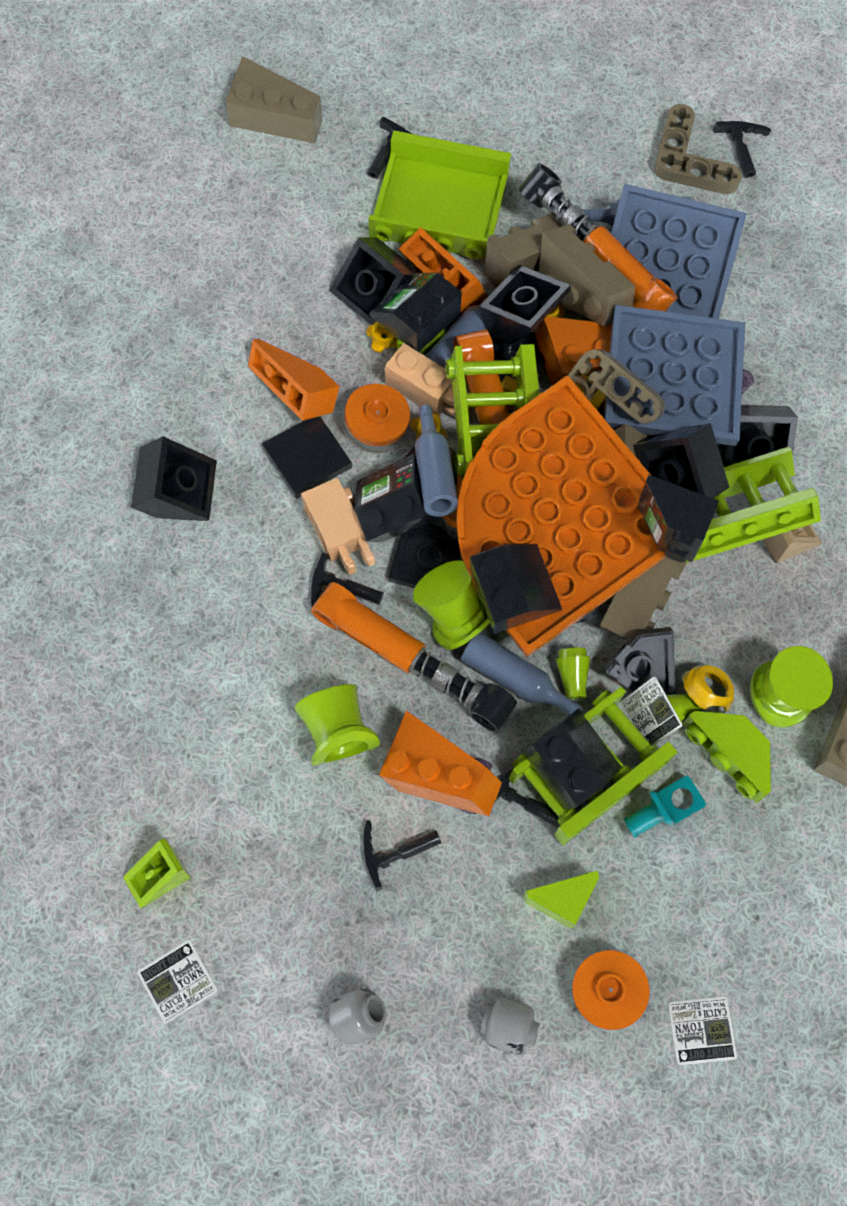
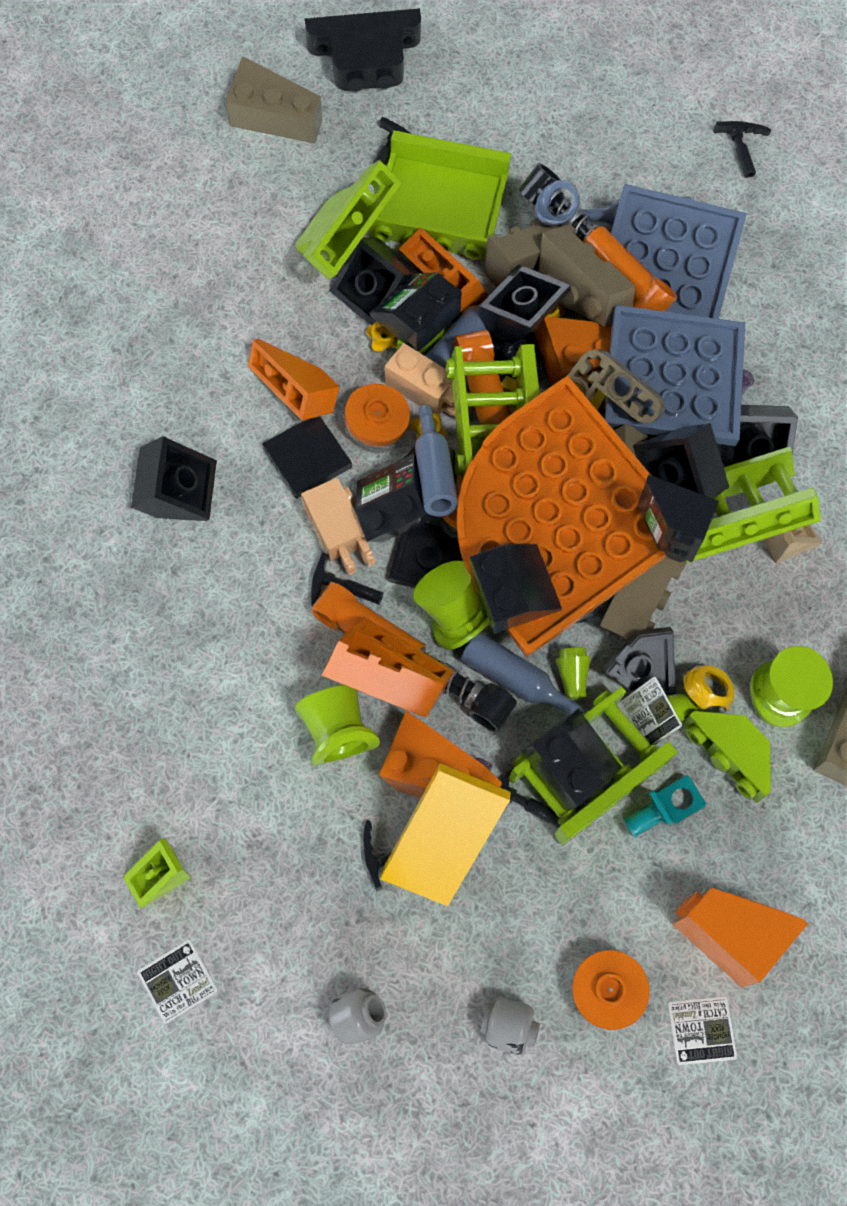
lime slope [523,871,600,929] -> none
dark tan beam [654,104,742,194] -> none
none -> lime brick [295,160,402,279]
none -> black brick [304,8,421,91]
none -> orange wedge [321,617,455,717]
none -> yellow tile [380,763,511,906]
none -> sand blue piece [535,180,580,226]
none -> orange slope [673,888,808,988]

